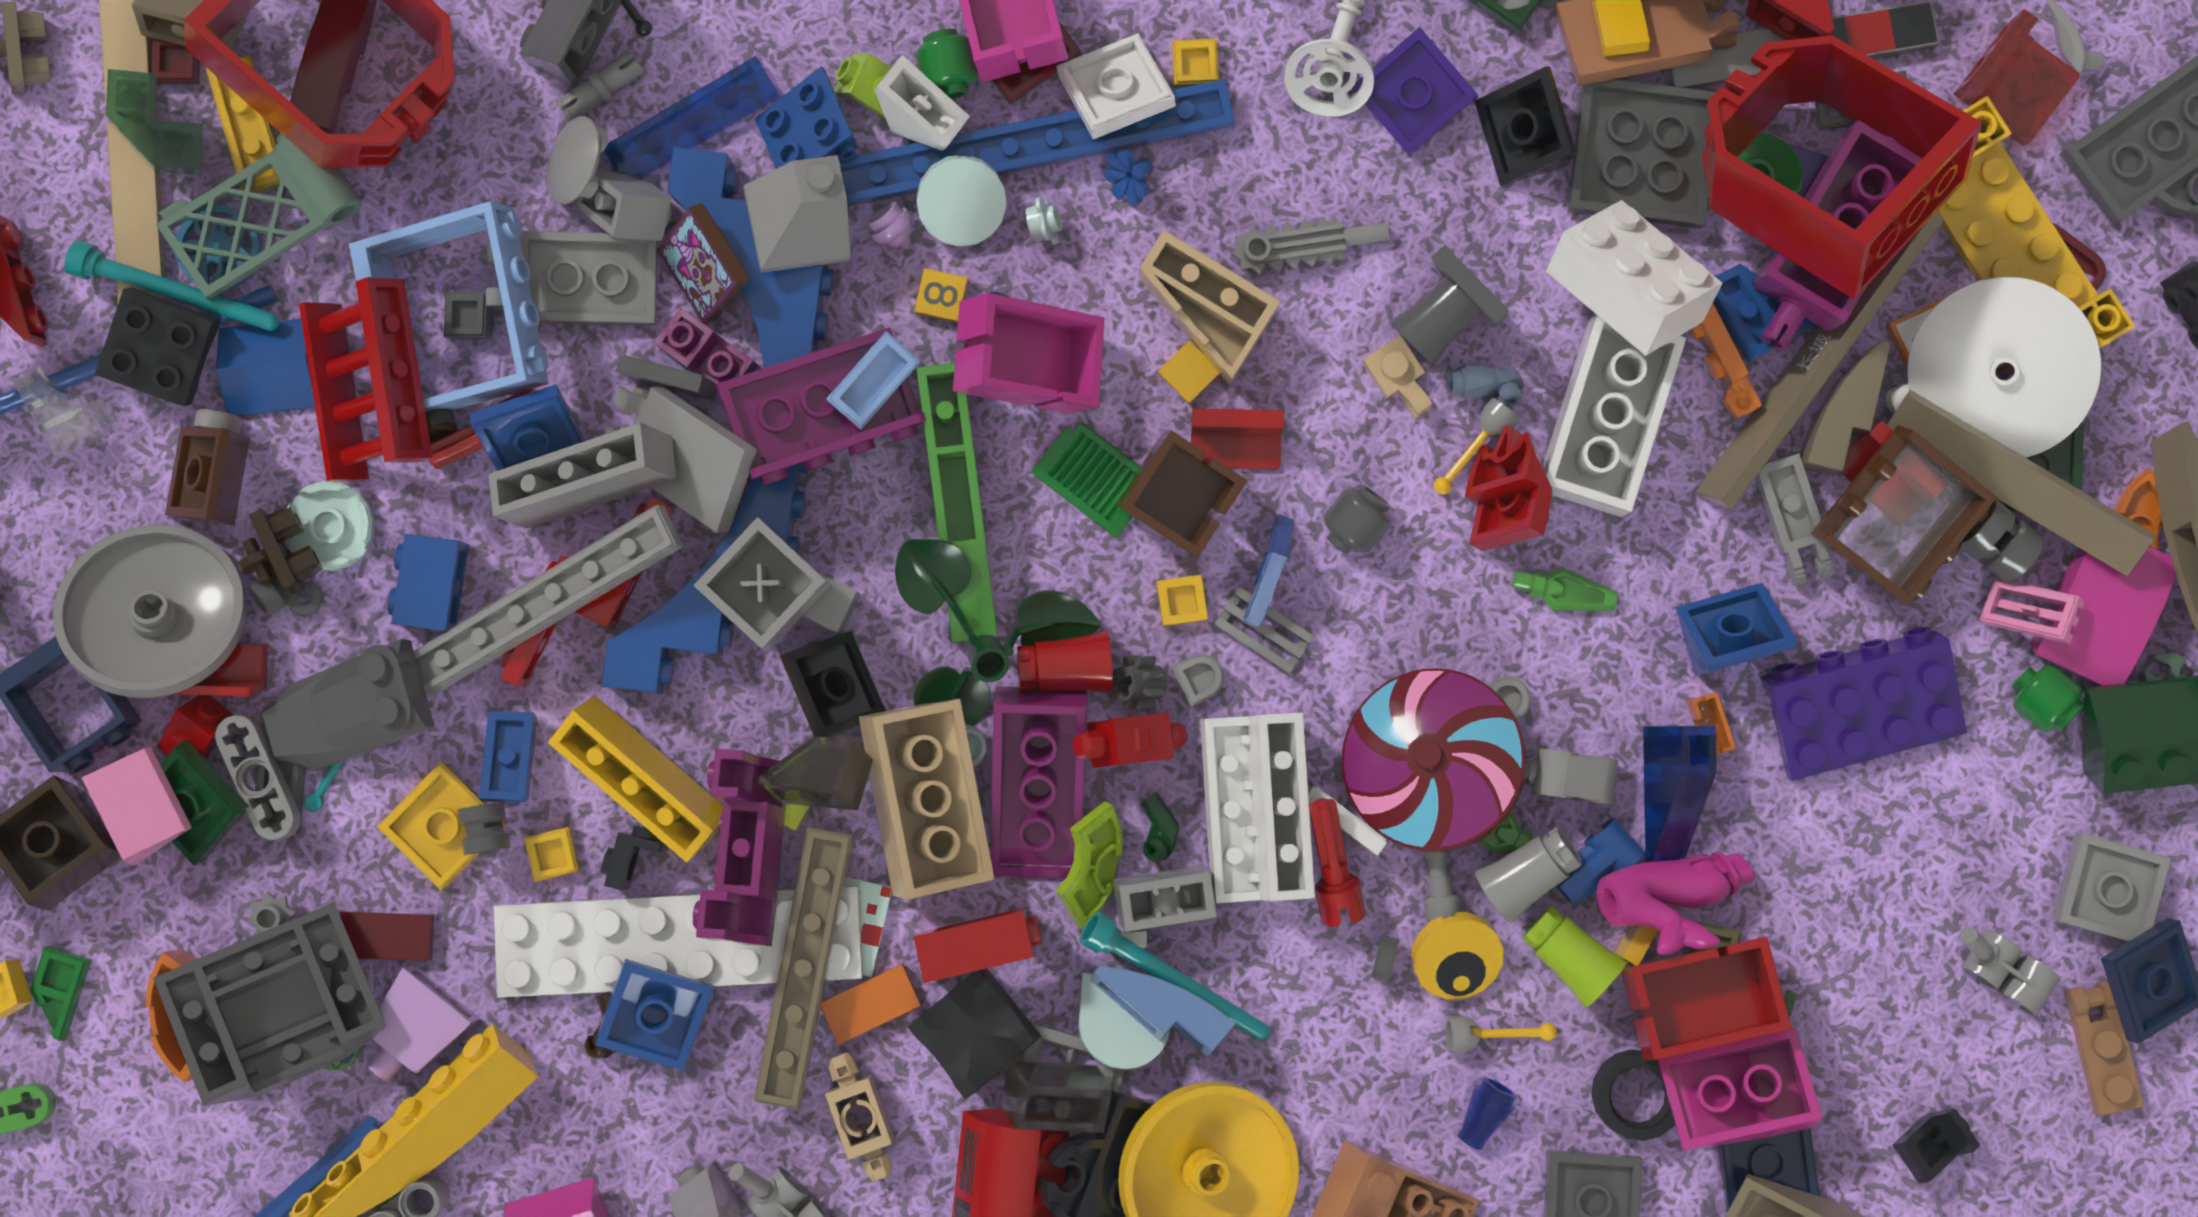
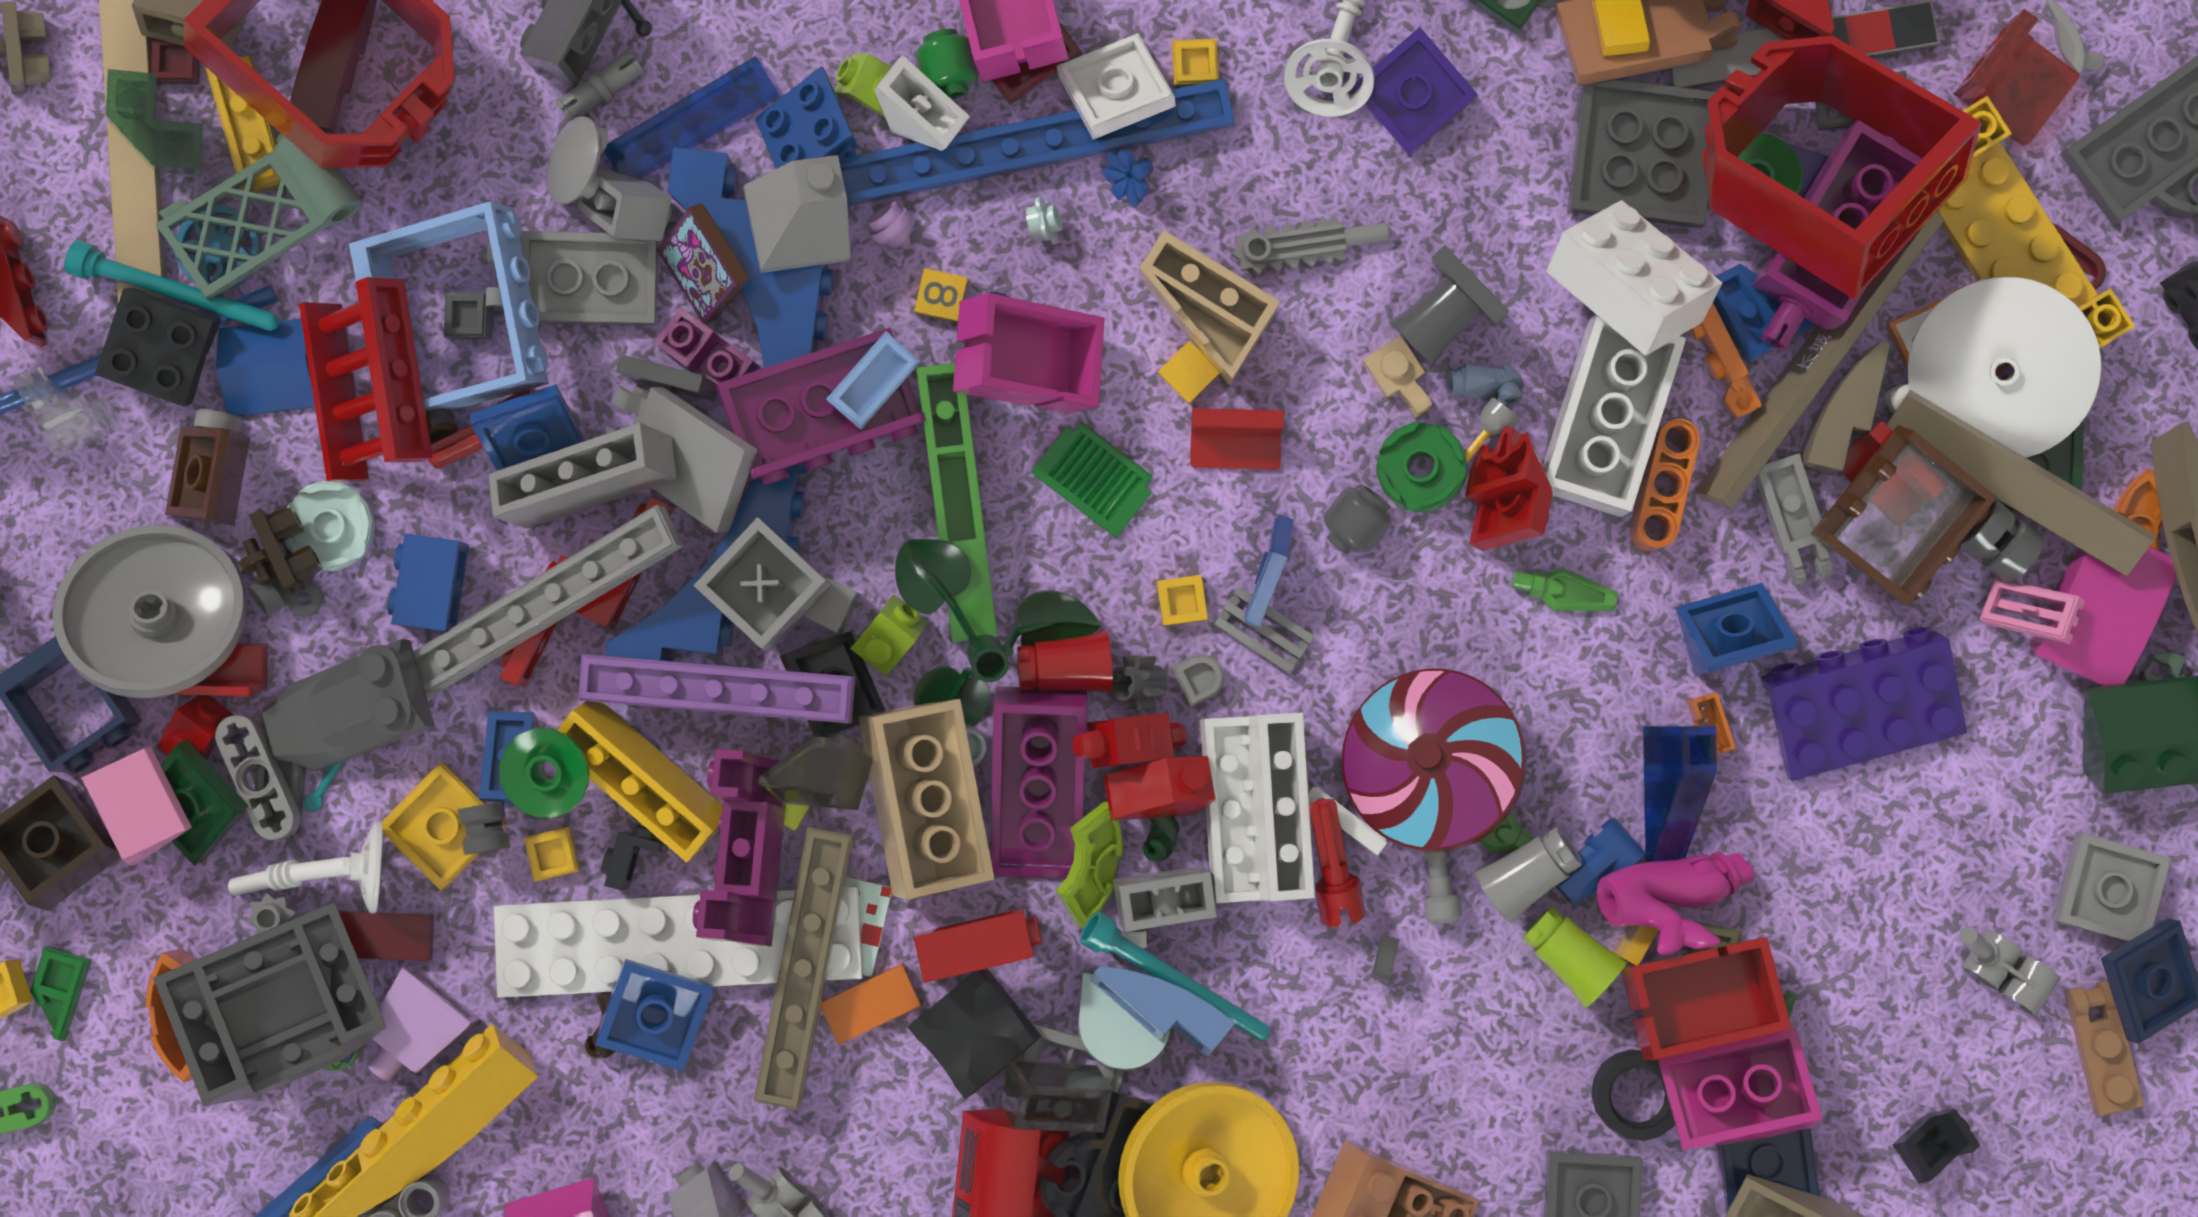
tan piece [825,1052,895,1181] -> none
light aqua tile [916,155,1007,247] -> none
reddish brown piece [1115,429,1248,558] -> none
yellow tile [1411,912,1504,1000] -> none
hinge [1446,1016,1557,1053] -> none
clear blue cone [1457,1077,1517,1150] -> none
black slope [1474,66,1577,186] -> none
light grey tile [1489,676,1531,720] -> none
light grey beam [1525,748,1619,806] -> none
green head [2012,665,2085,732] -> none
none -> white dish [228,821,382,914]
none -> green dish [499,728,589,818]
none -> medium lavender tile [578,654,855,723]
none -> lime bracket [850,595,928,676]
none -> red slope [1103,756,1216,821]
none -> green tile [1376,422,1467,512]
none -> orange beam [1630,419,1700,551]

